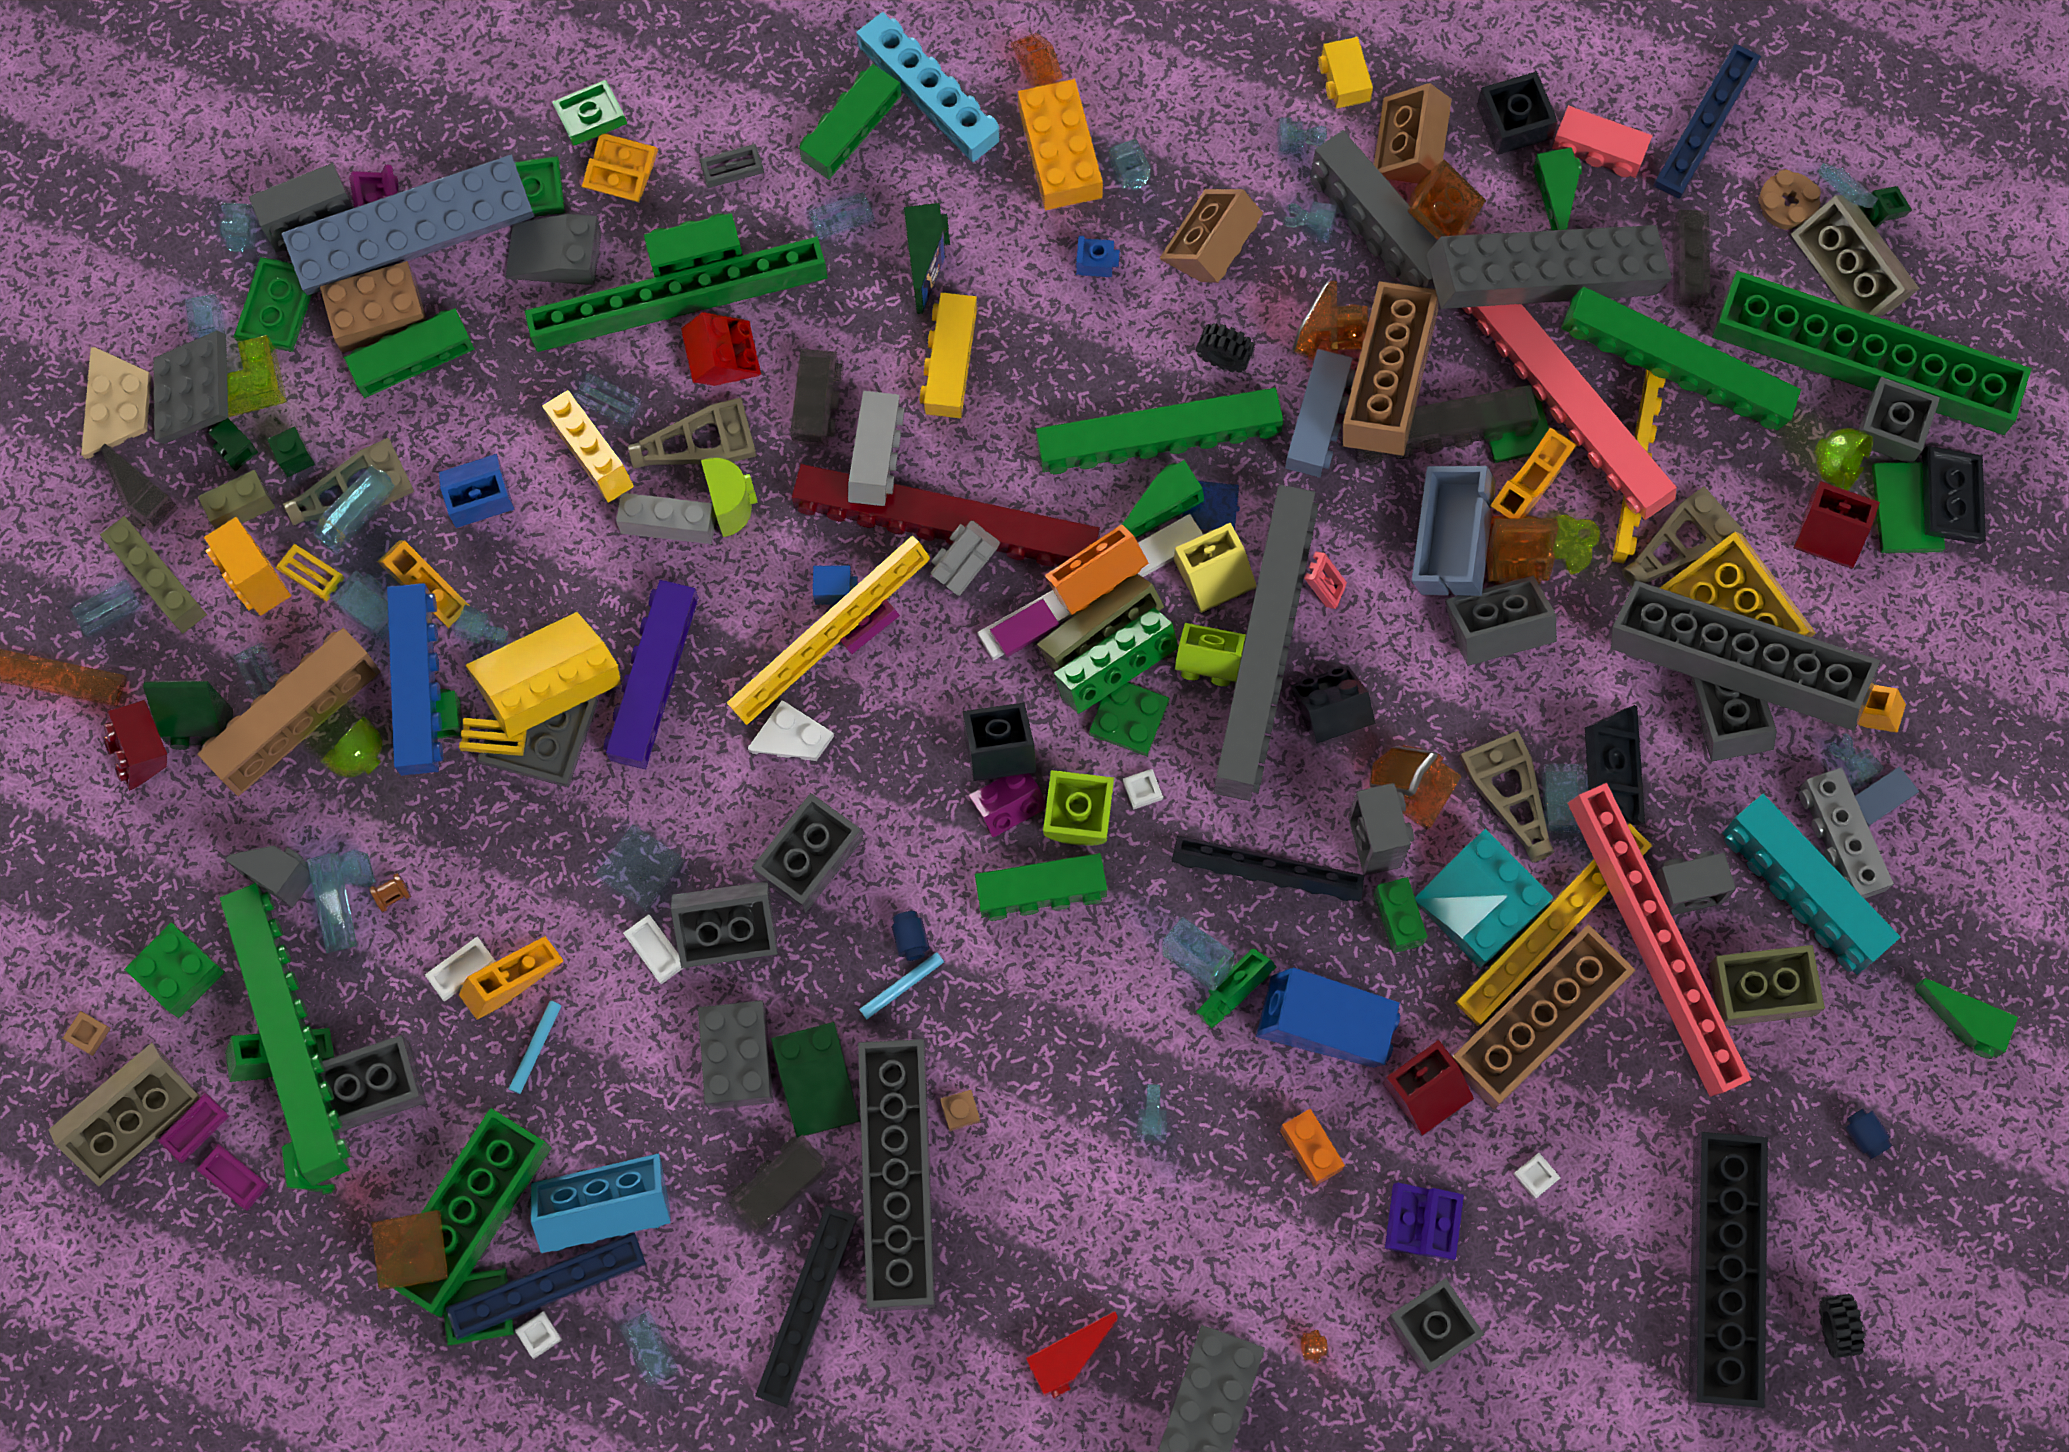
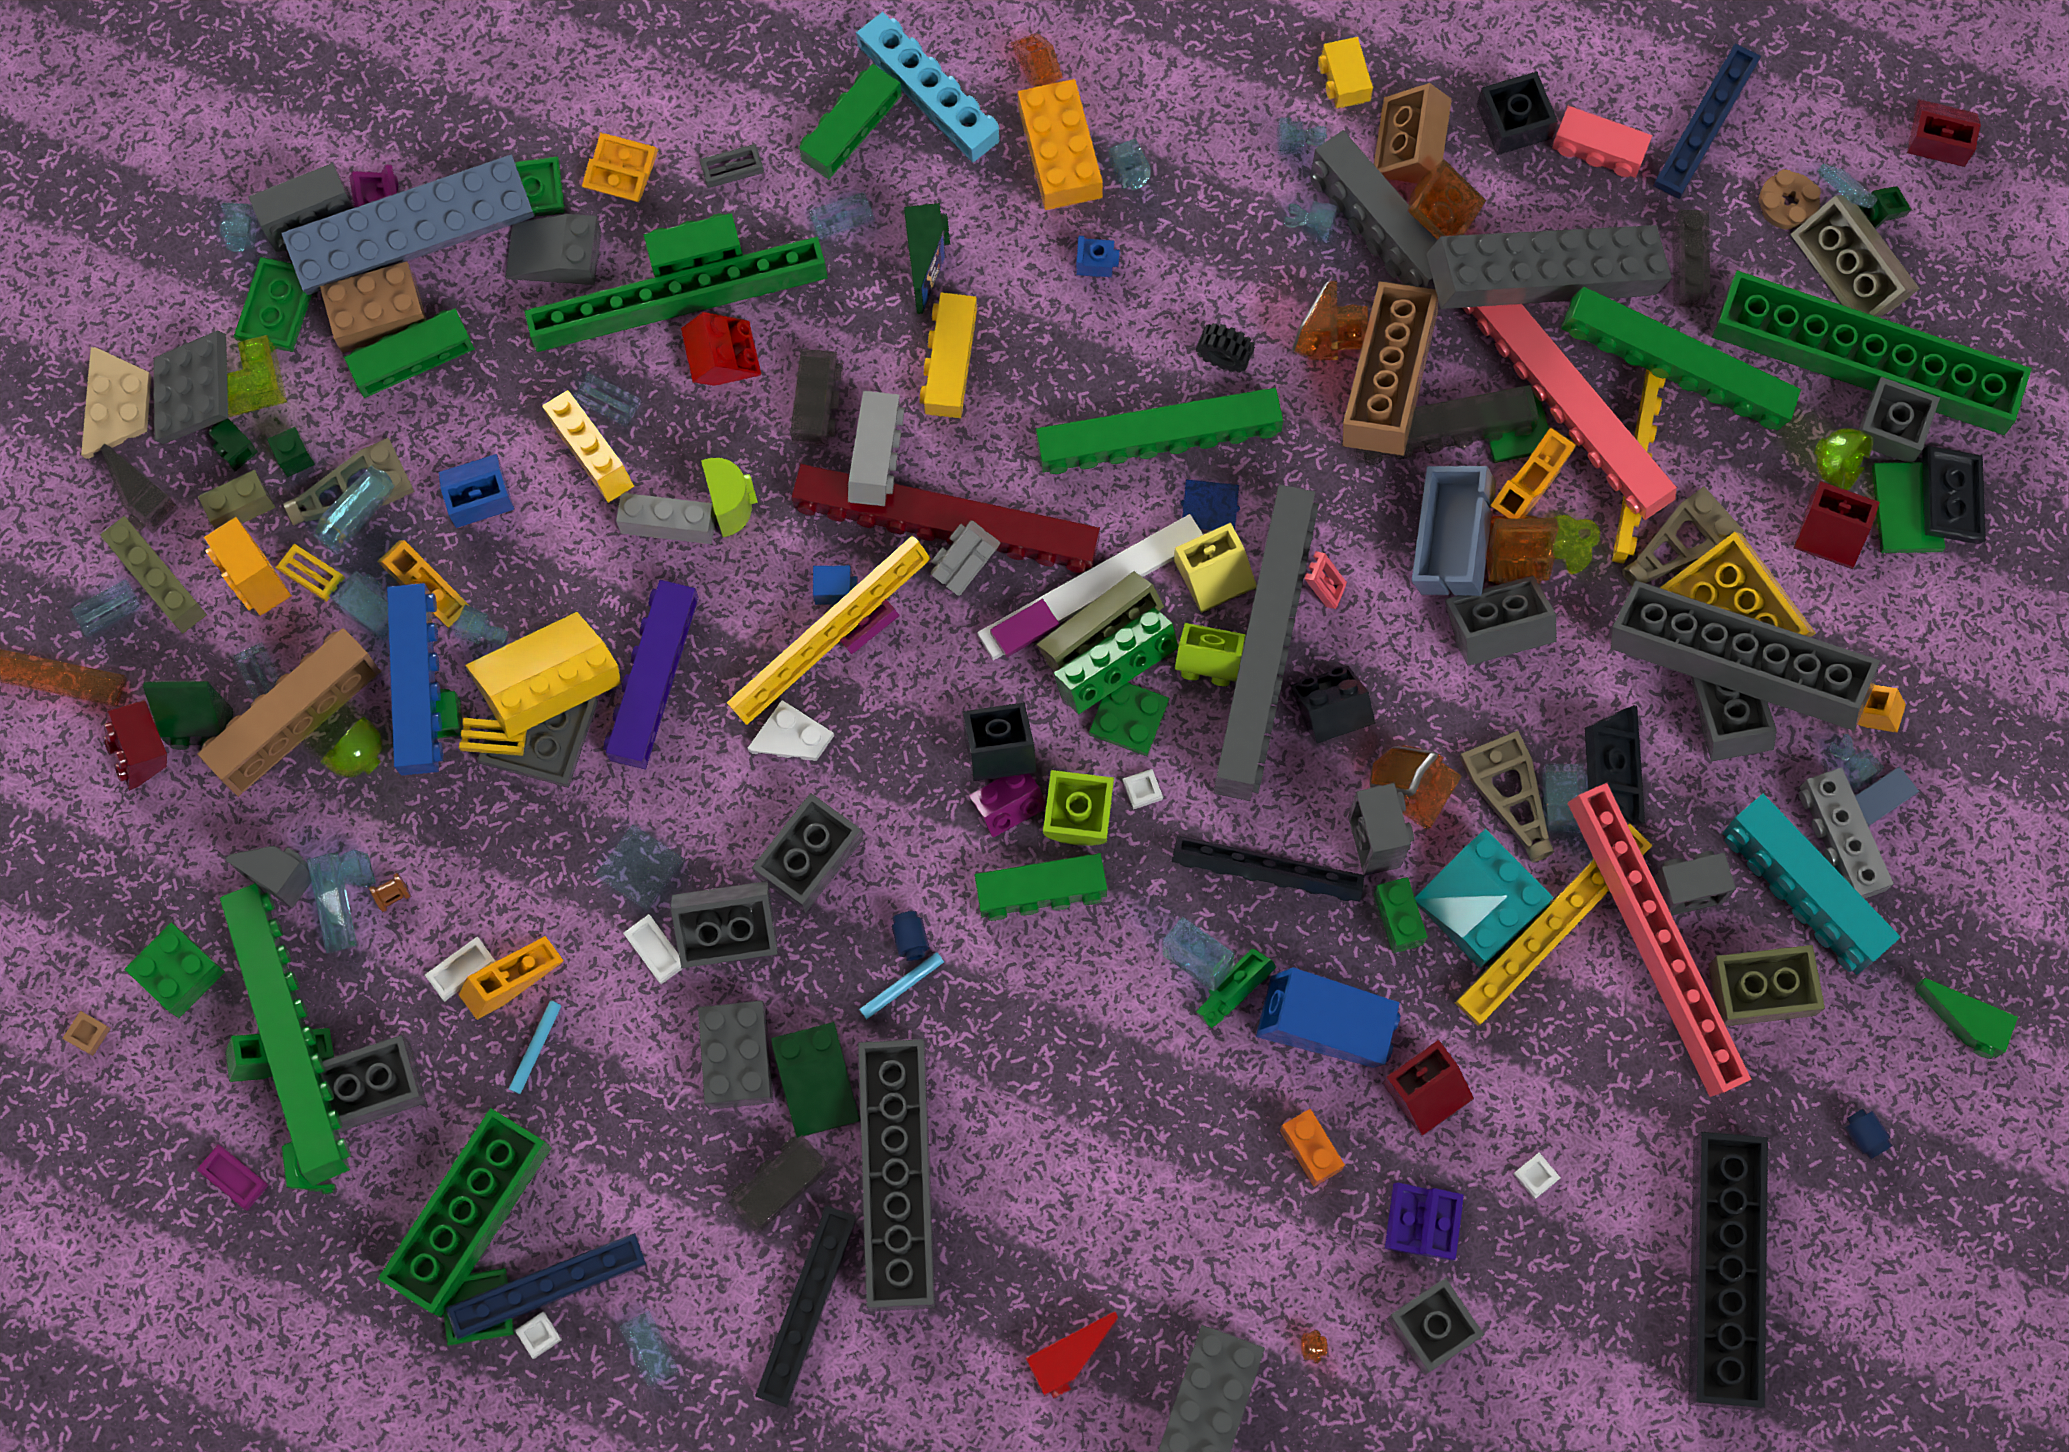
dark tan slope [49,1043,200,1187] -> none
magenta tile [158,1093,229,1163] -> none
clear light blue brick [185,294,227,340] -> none
clear orange plate [371,1210,448,1290] -> none
dark azure slope [531,1153,671,1253] -> none
tile [552,80,628,146] -> none
dark tan plate [627,398,756,469] -> none
medium nougat plate [940,1090,981,1132] -> none
orange brick [1045,524,1149,615] -> none
green slope [1122,460,1204,539] -> none
clear light blue piece [1136,1084,1167,1142] -> none
medium nougat slope [1160,189,1263,283] -> none
sand blue brick [1285,349,1356,477] -> none
medium nougat brick [1452,924,1636,1110] -> none
green slope [1533,147,1582,231] -> none
black tyre [1819,1294,1865,1358] -> none
none -> dark red slope [1907,99,1981,167]

